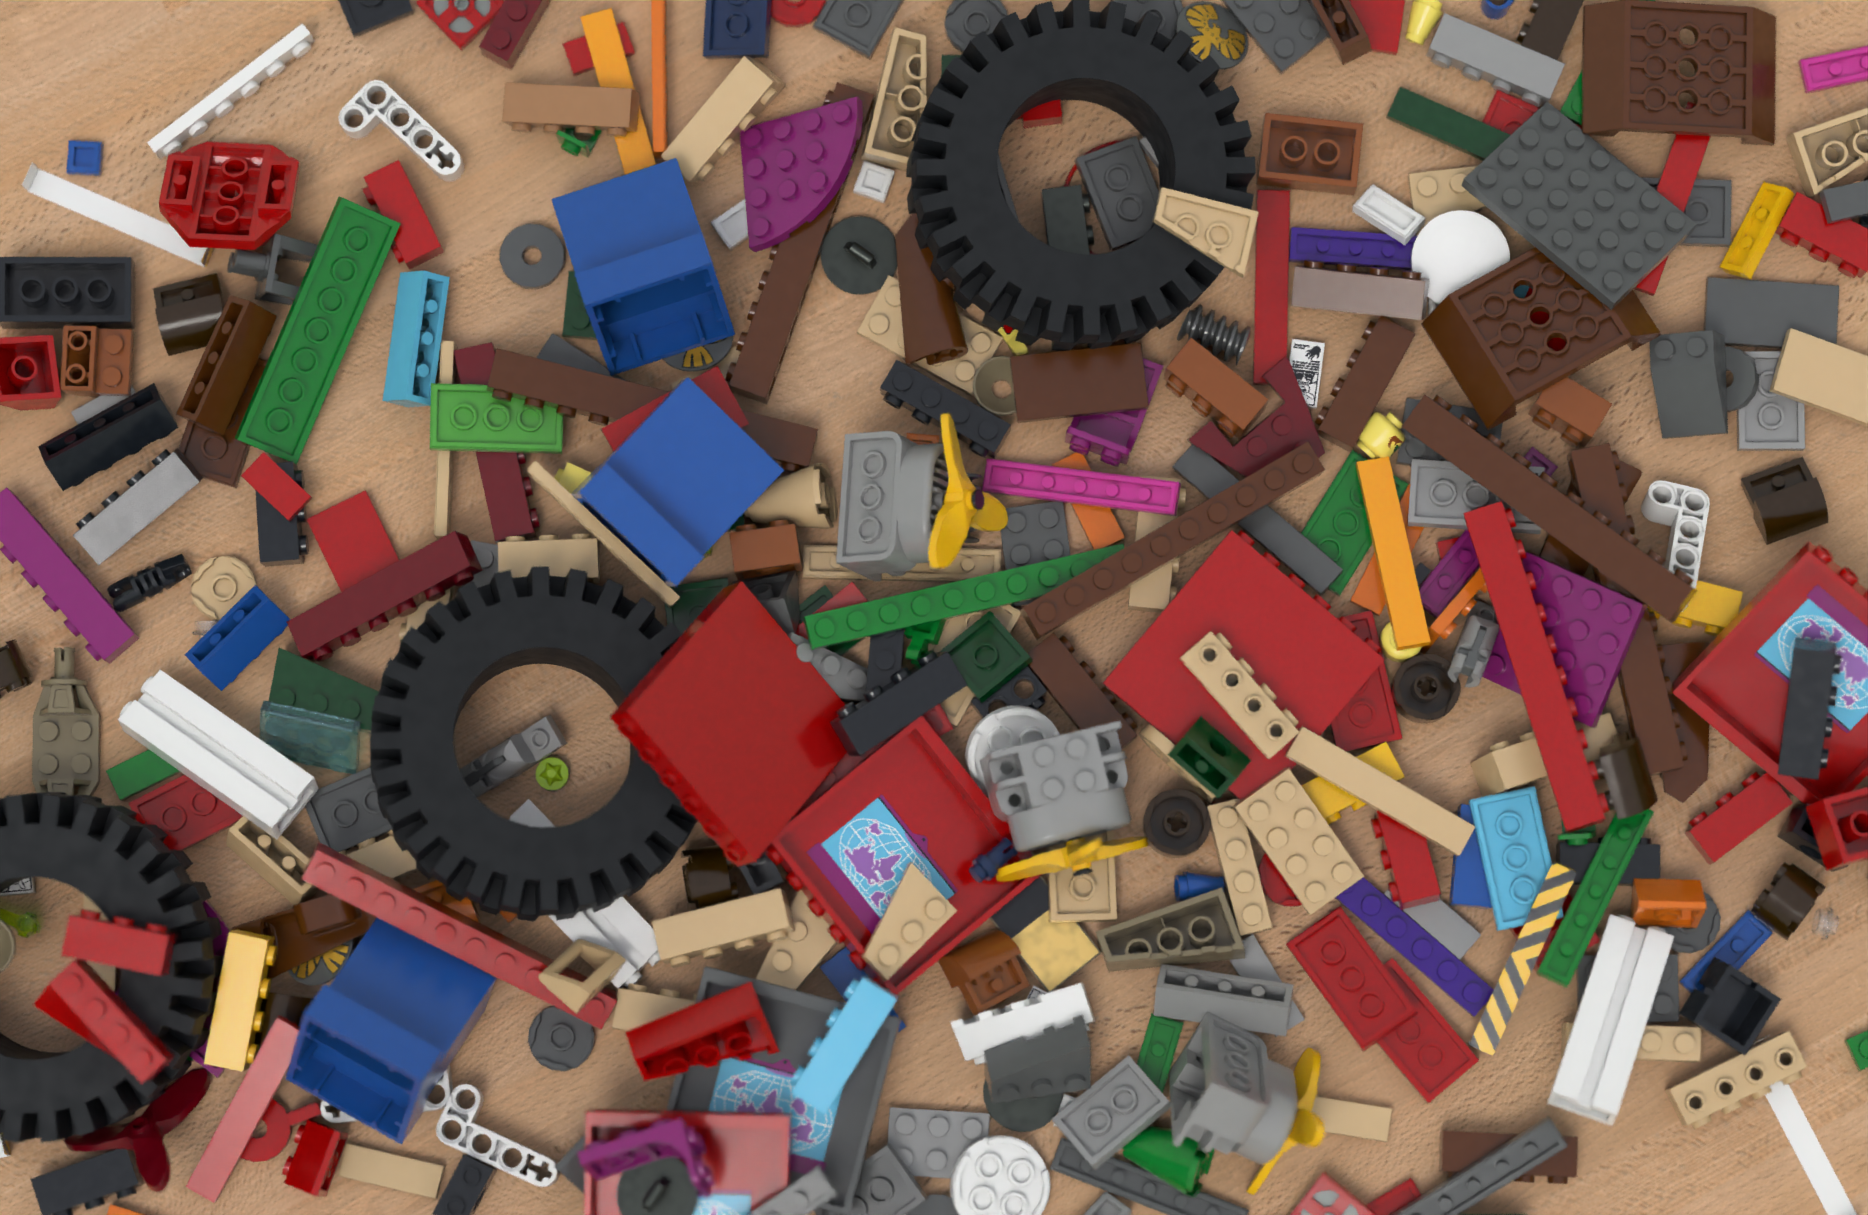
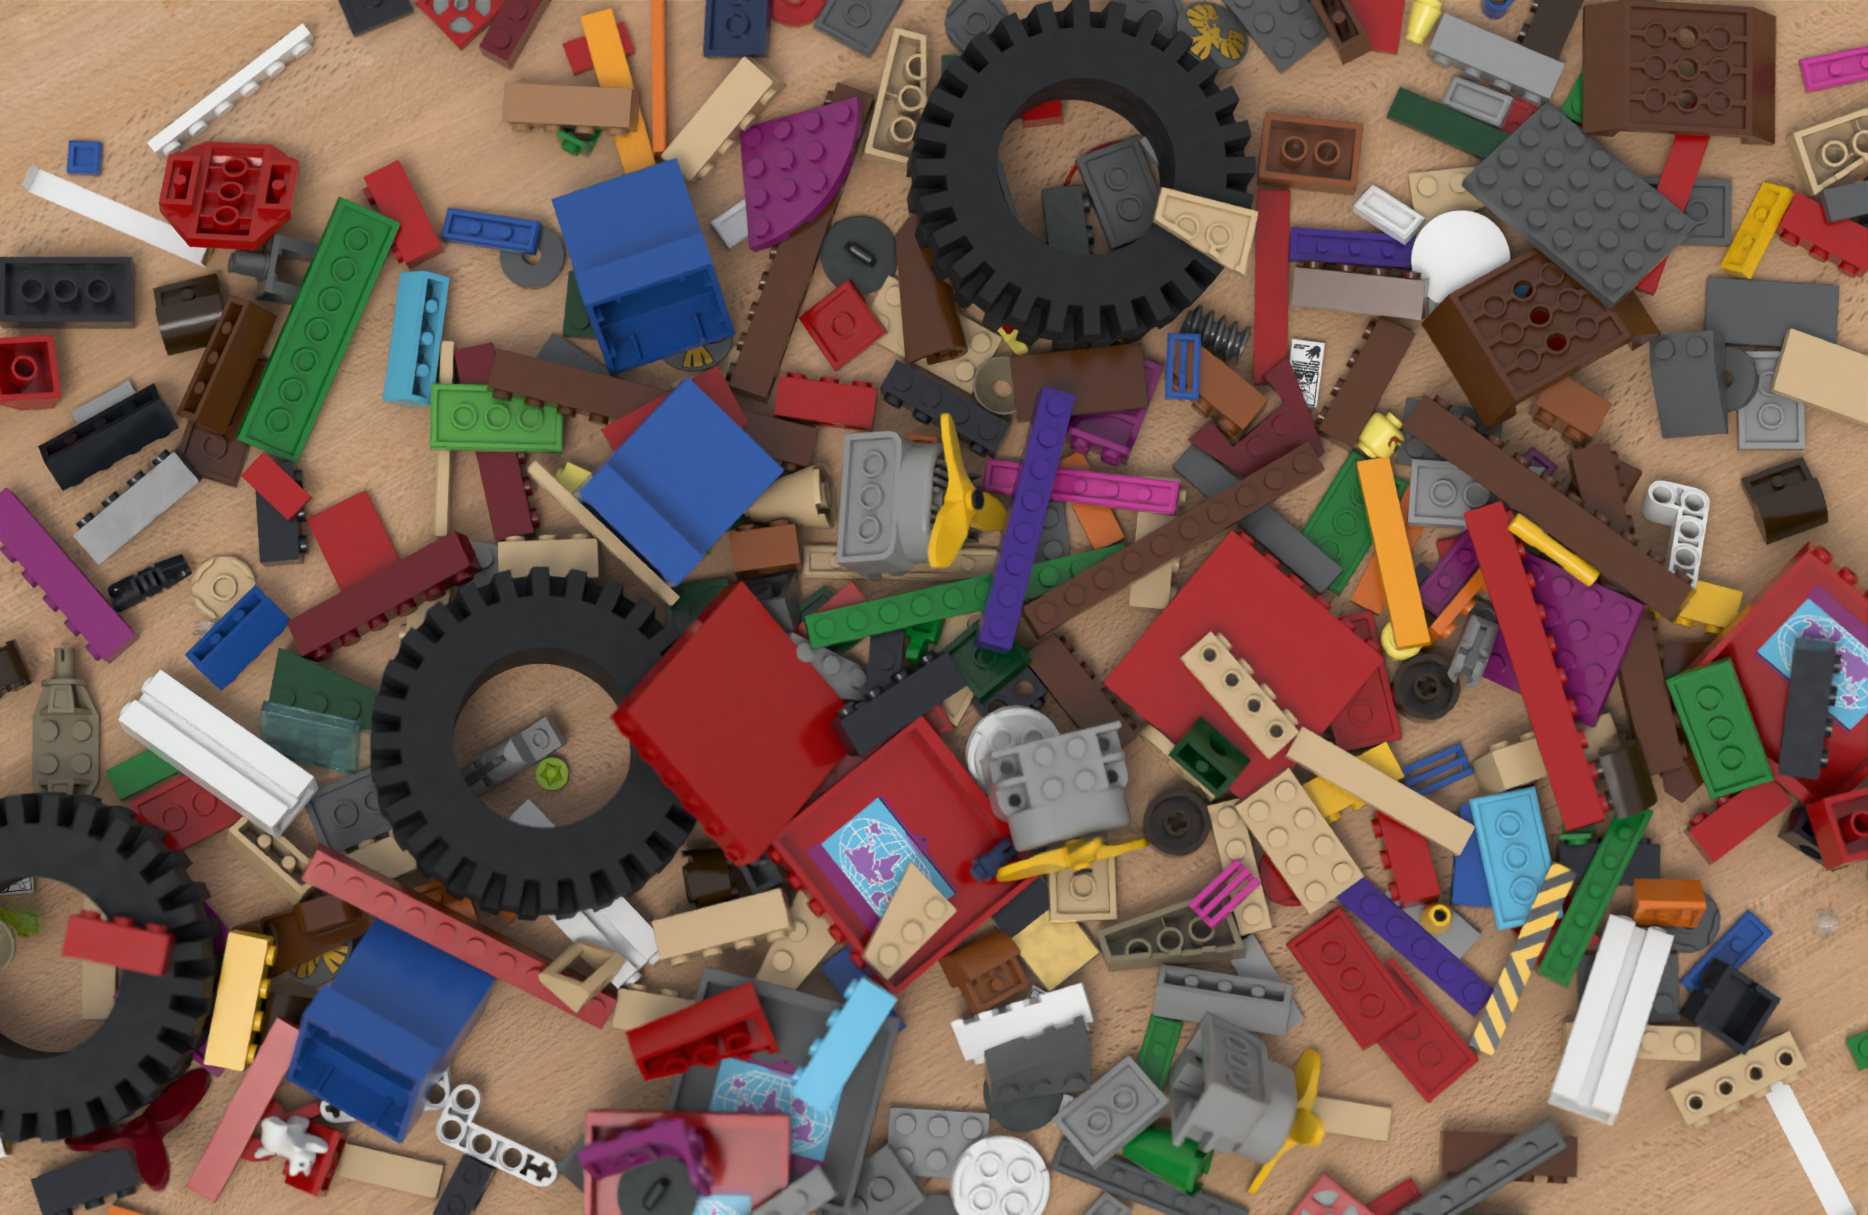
red wedge [33,959,175,1084] -> none
dark orange brick [60,325,134,397] -> none
white beam [339,80,464,182] -> none
dark grey tile [528,1006,595,1071] -> none
white tile [853,161,895,203] -> none
blue cone [1174,871,1225,902] -> none
dark brown brick [1751,862,1826,941] -> none
none -> white animal [254,1116,329,1176]
none -> blue tile [441,208,543,256]
none -> red brick [774,372,878,432]
none -> red tile [799,279,888,371]
none -> dark purple brick [973,386,1076,654]
none -> blue tile [1165,333,1201,402]
none -> dark pink tile [1188,859,1261,930]
none -> blue tile [1401,743,1474,796]
none -> yellow cone [1420,901,1453,935]
none -> light grey tile [1441,75,1515,130]
none -> yellow piece [1507,513,1600,587]
none -> green tile [1666,657,1775,800]

